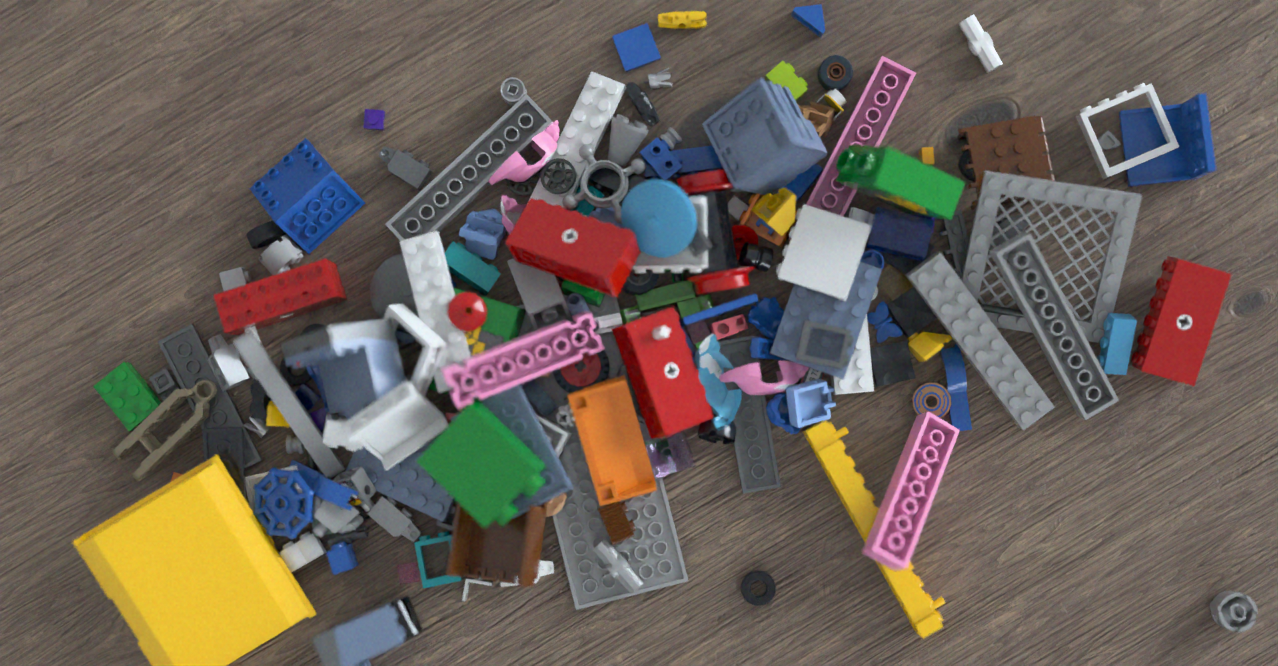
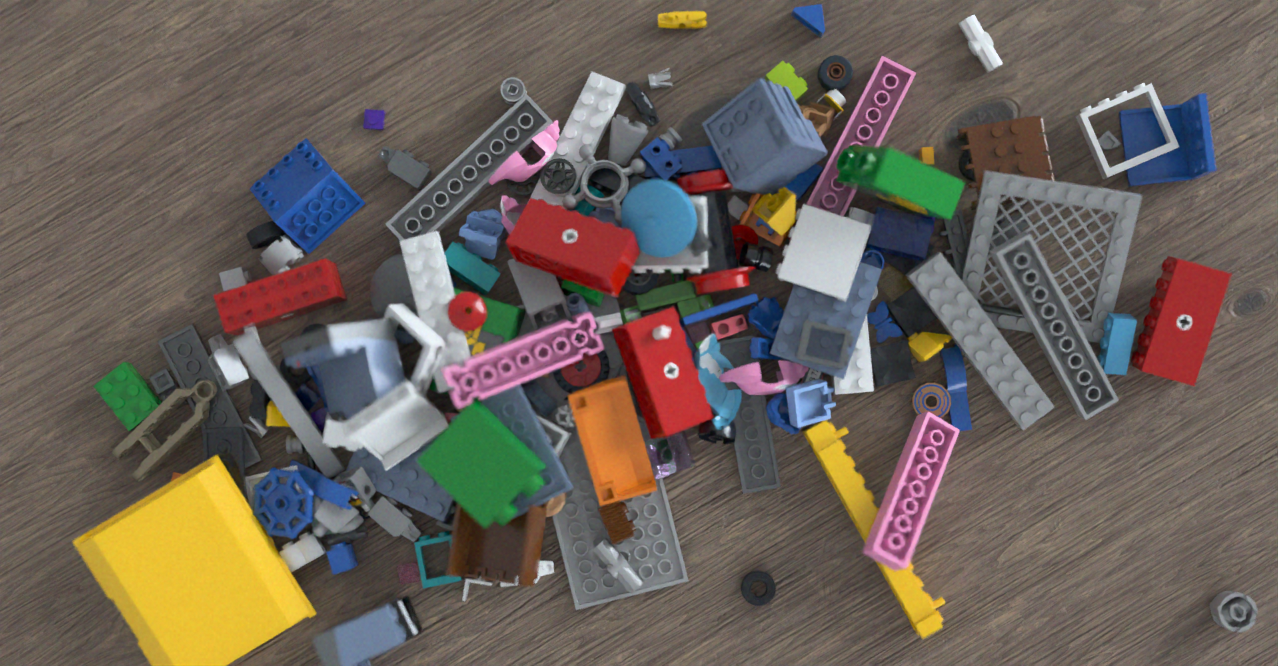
blue tile [612,23,661,73] -> none

